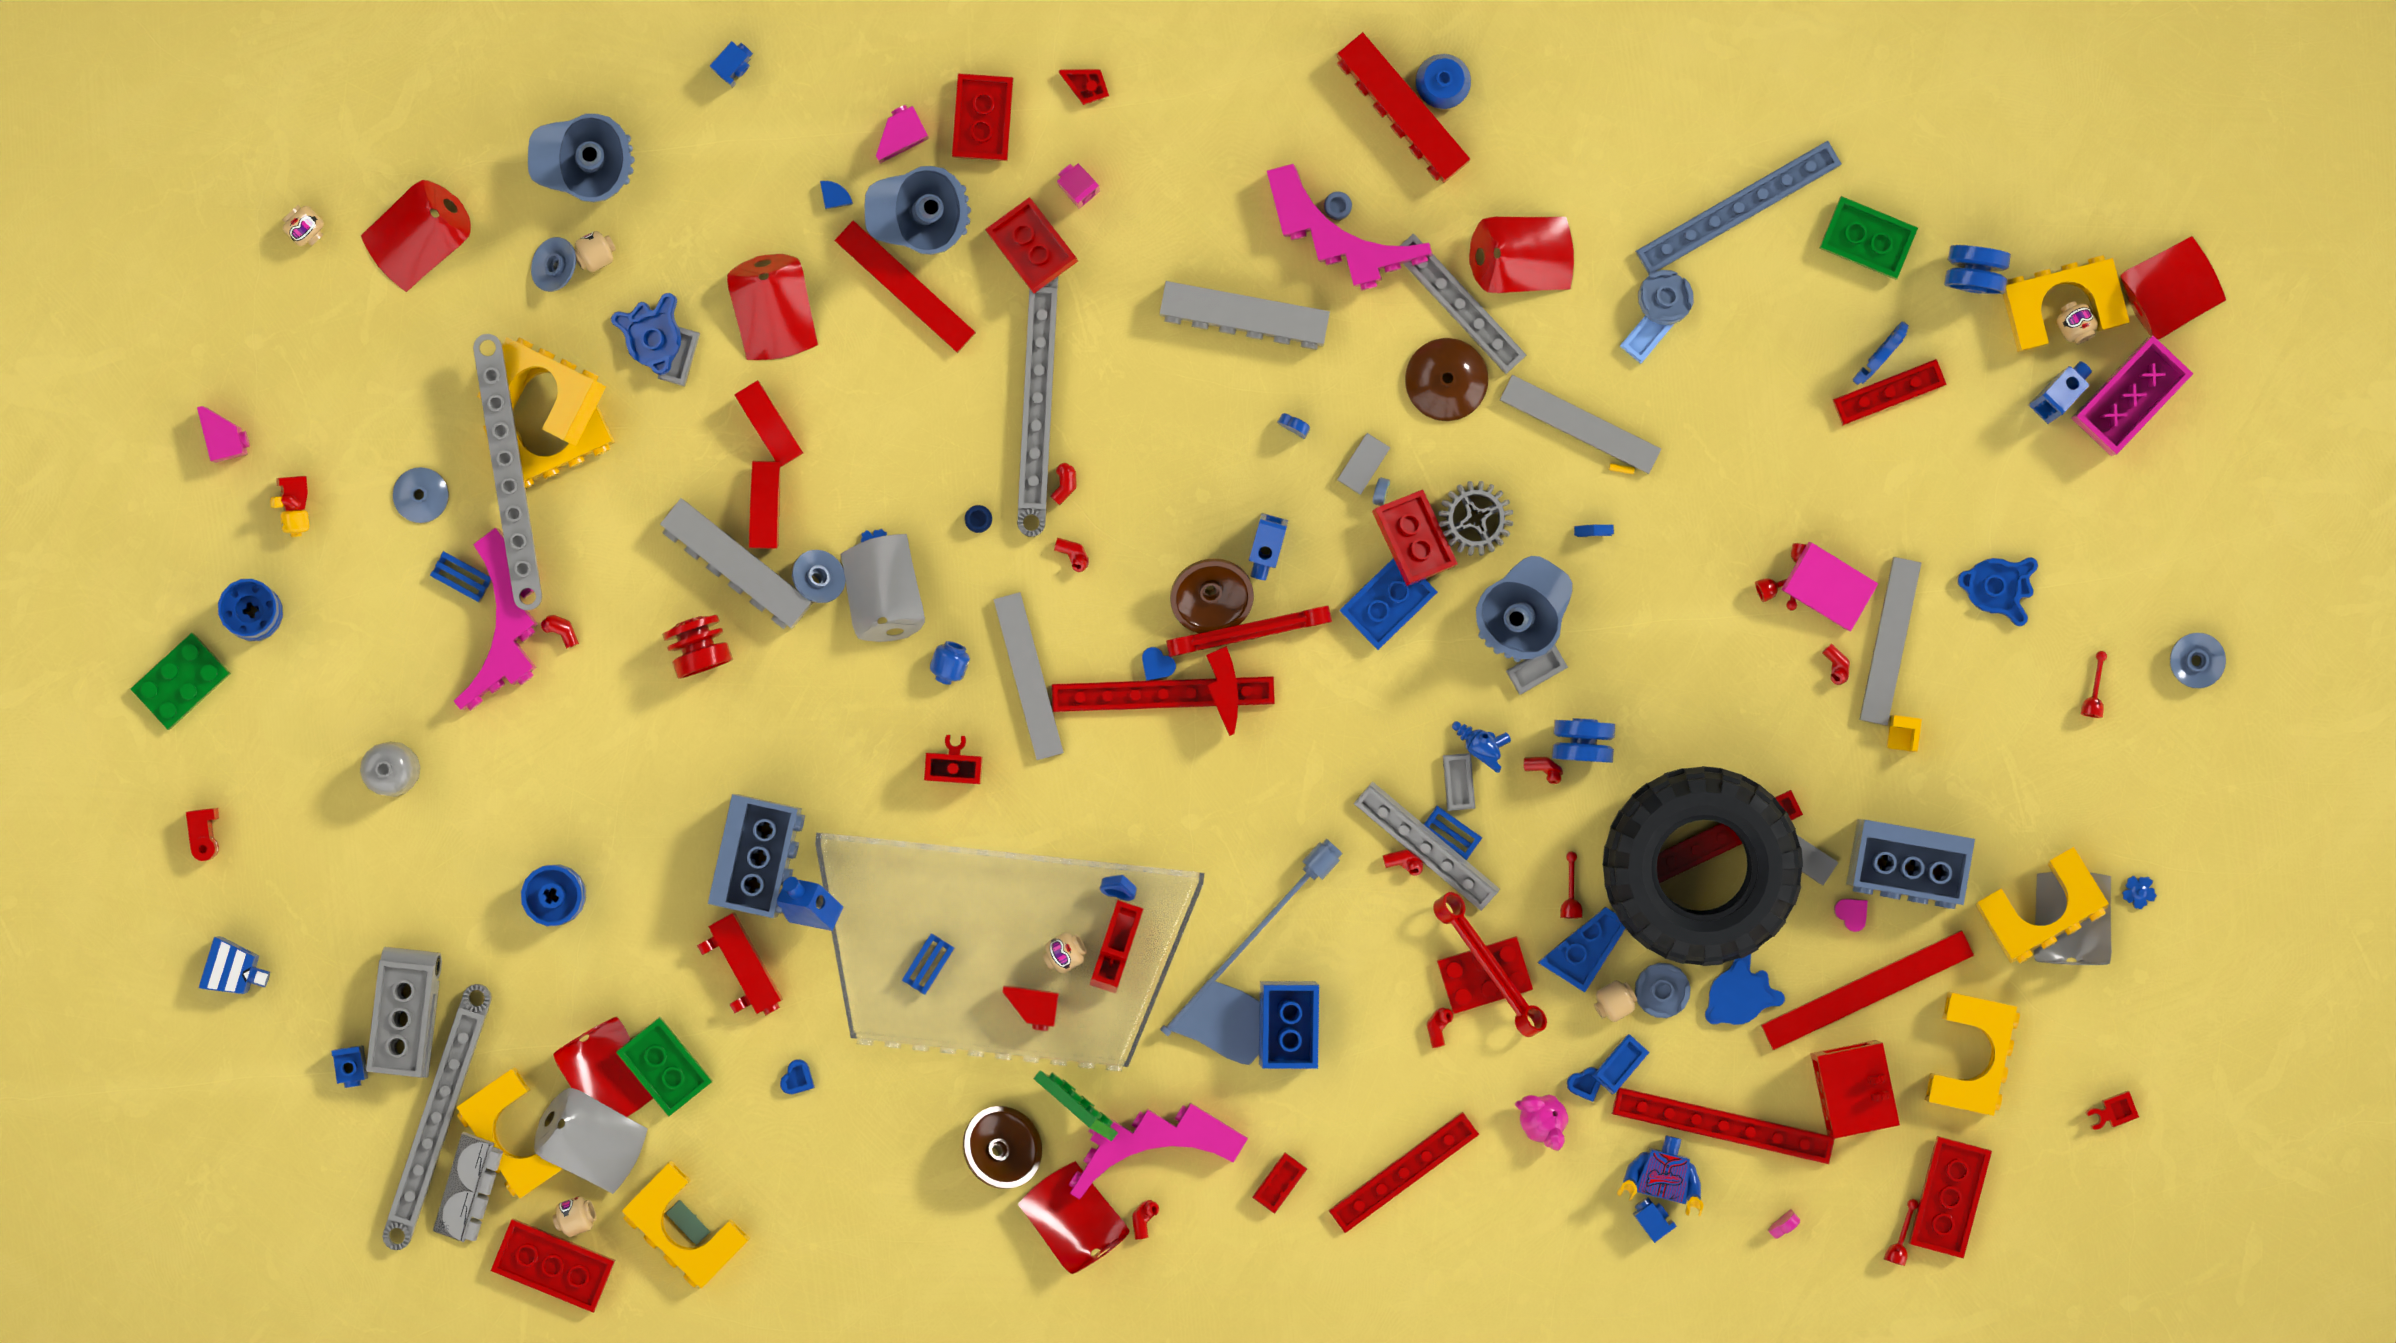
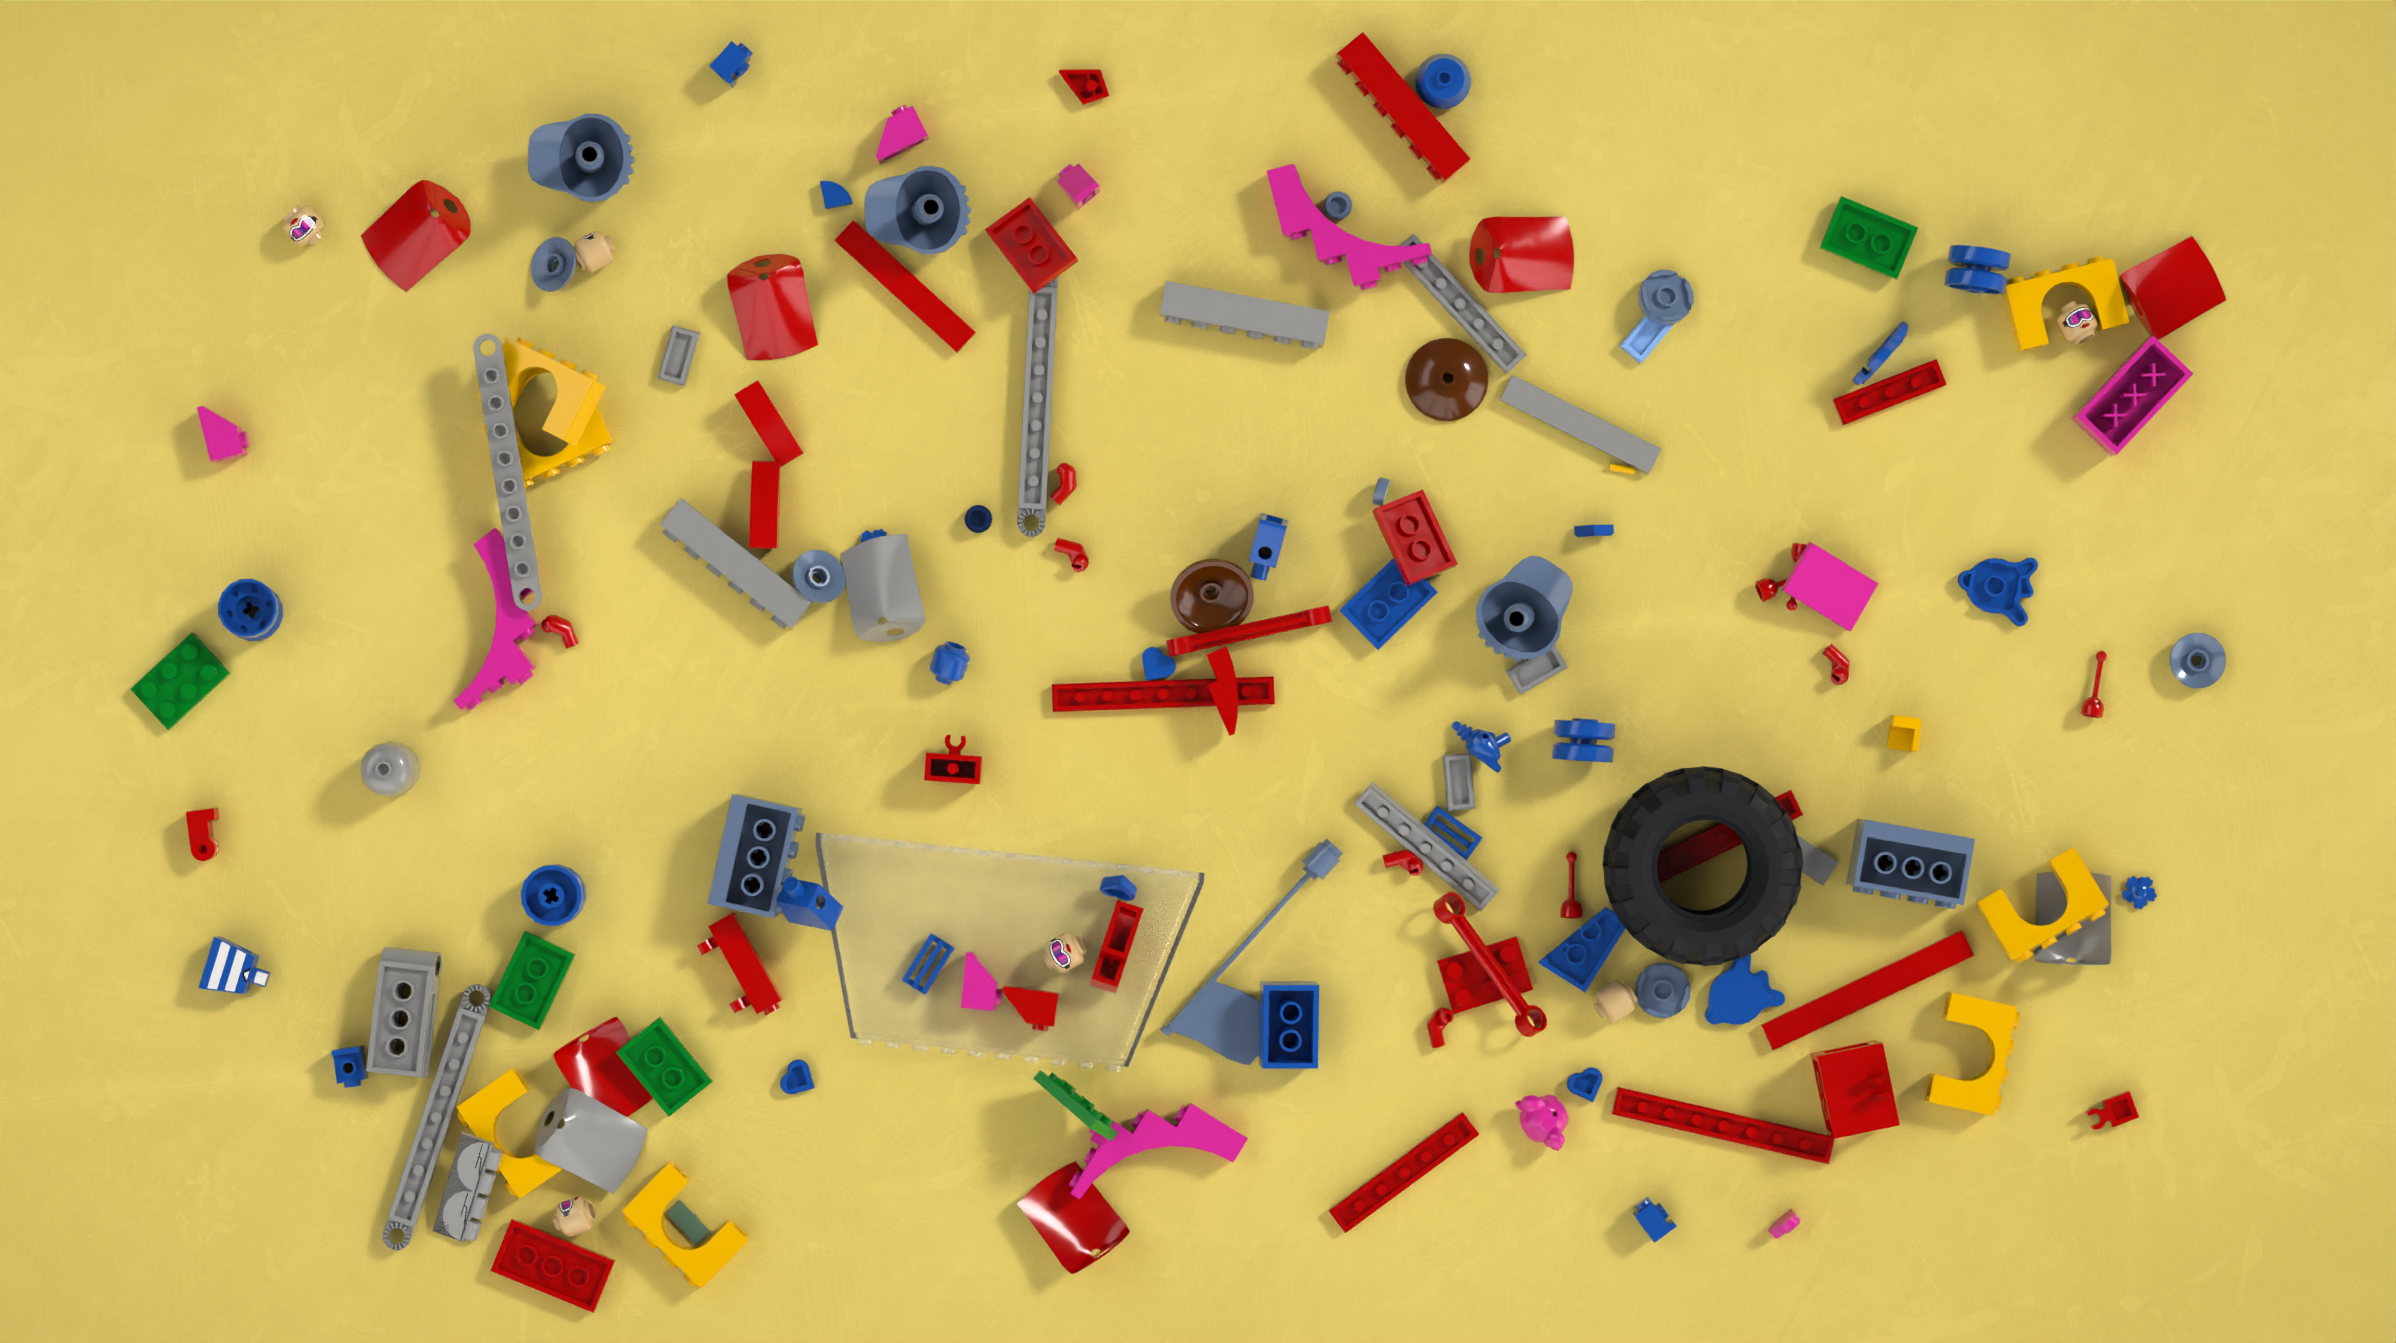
piece [270,476,310,537] -> none
sand blue dish [393,467,449,523] -> none
blue tile [430,551,492,602] -> none
blue tile [611,293,681,375] -> none
red wheel [662,615,733,679] -> none
red plate [952,73,1013,161] -> none
reddish brown dish [963,1106,1042,1189] -> none
light grey tile [993,592,1064,760] -> none
red arm [1132,1200,1159,1240] -> none
red plate [1252,1152,1307,1214] -> none
blue tile [1277,413,1310,439] -> none
light grey tile [1337,433,1390,495] -> none
light grey gear [1438,481,1513,556] -> none
red arm [1524,757,1563,784] -> none
blue tile [1592,1034,1650,1095] -> none
blue torso [1617,1135,1704,1216] -> none
sand blue tile [1635,141,1842,275] -> none
dark pink tile [1834,899,1868,932] -> none
light grey tile [1859,557,1921,726] -> none
red hinge [1884,1199,1918,1266] -> none
red plate [1909,1136,1992,1259] -> none
torso [2029,361,2092,424] -> none
none -> green plate [489,931,576,1030]
none -> dark pink slope [961,951,1002,1011]

